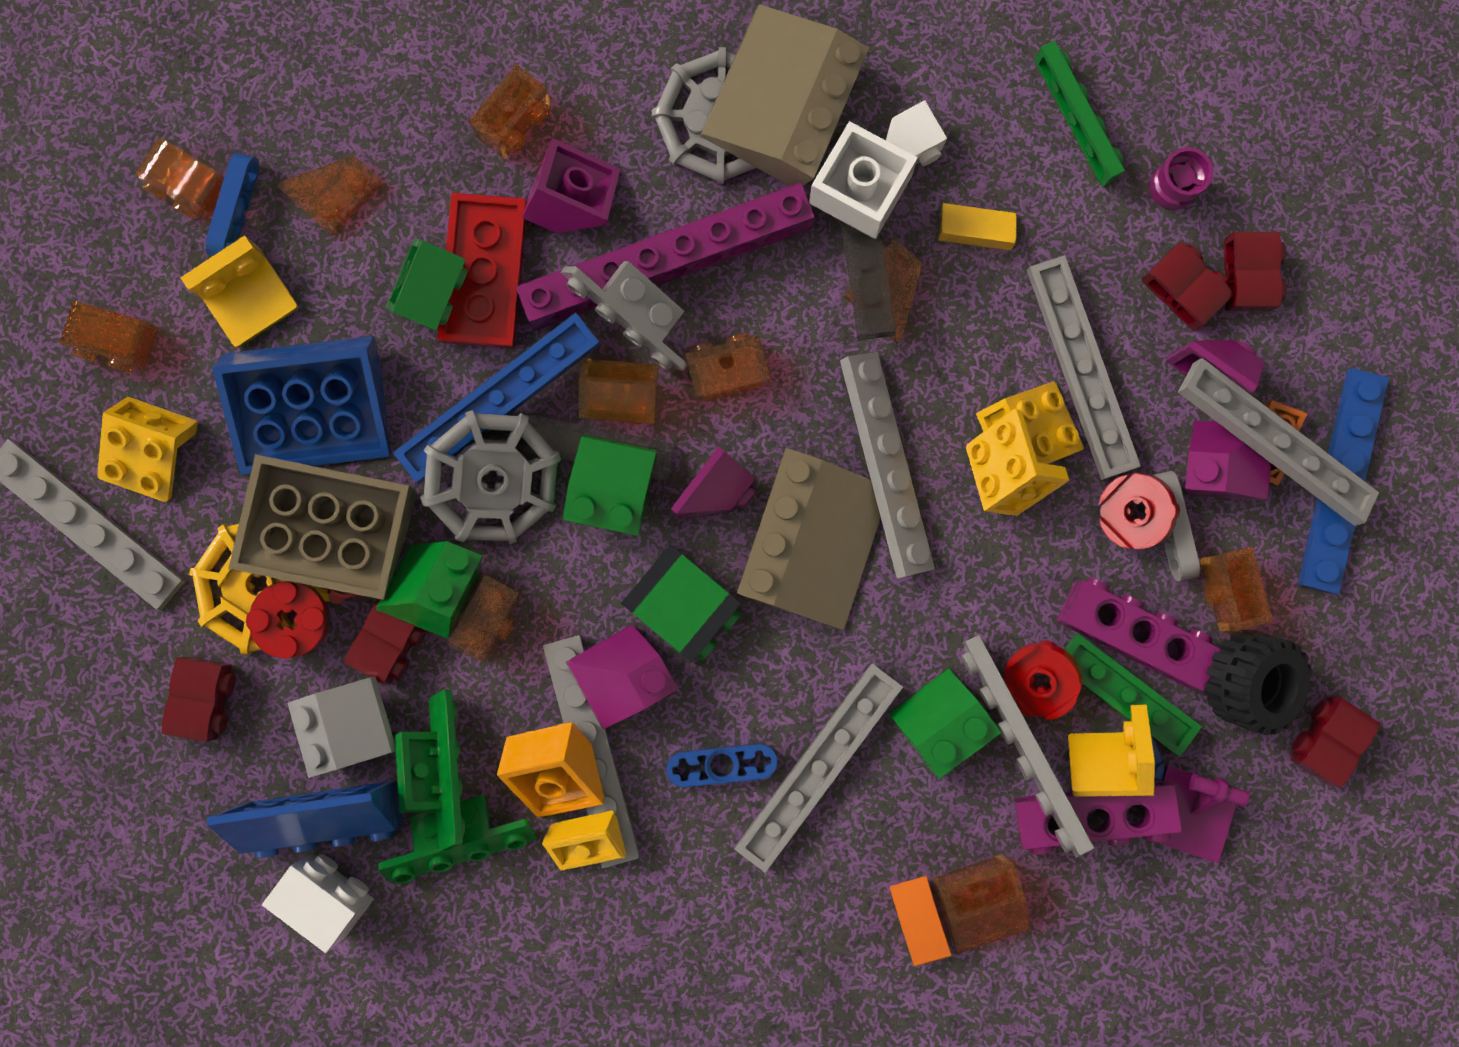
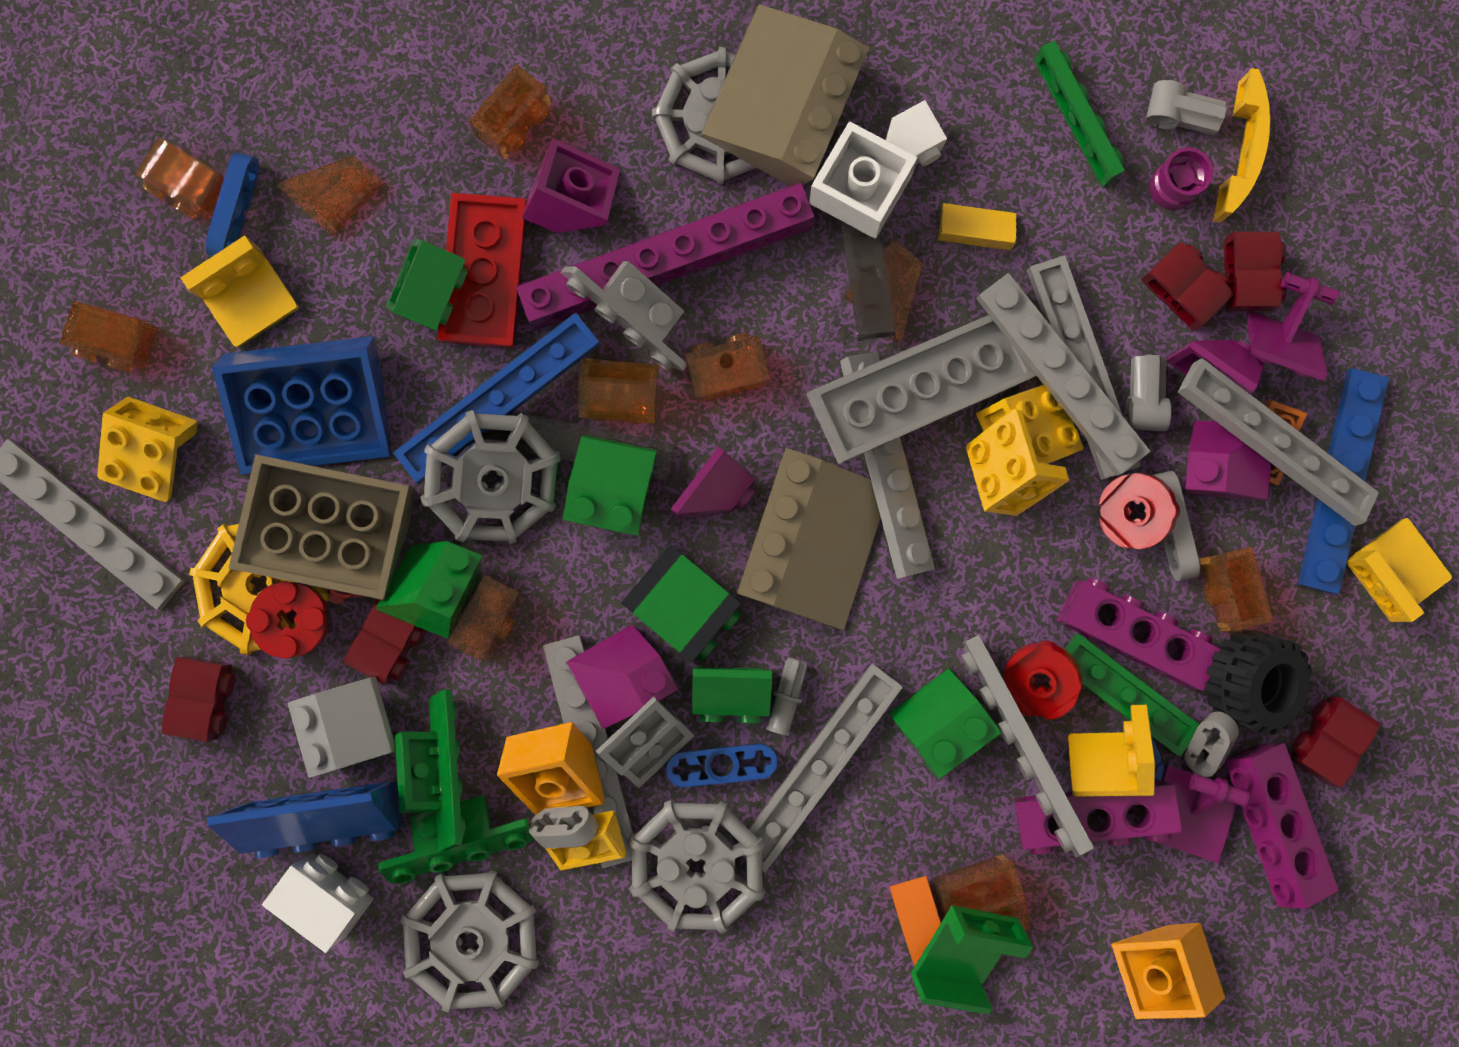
none -> light grey plate [400,870,540,1013]
none -> light grey beam [529,806,599,848]
none -> light grey slope [596,697,695,788]
none -> light grey plate [628,799,766,934]
none -> green slope [692,667,772,723]
none -> light grey axle [766,658,808,736]
none -> light grey plate [806,315,1037,464]
none -> green panel [910,905,1033,1014]
none -> light grey plate [976,273,1151,476]
none -> light orange slope [1111,923,1225,1019]
none -> light grey piece [1124,355,1171,431]
none -> light grey piece [1145,80,1227,136]
none -> light grey beam [1185,712,1239,777]
none -> yellow slope [1213,68,1270,223]
none -> magenta brick [1225,742,1339,909]
none -> magenta plate [1246,272,1339,381]
none -> yellow bracket [1346,518,1452,622]

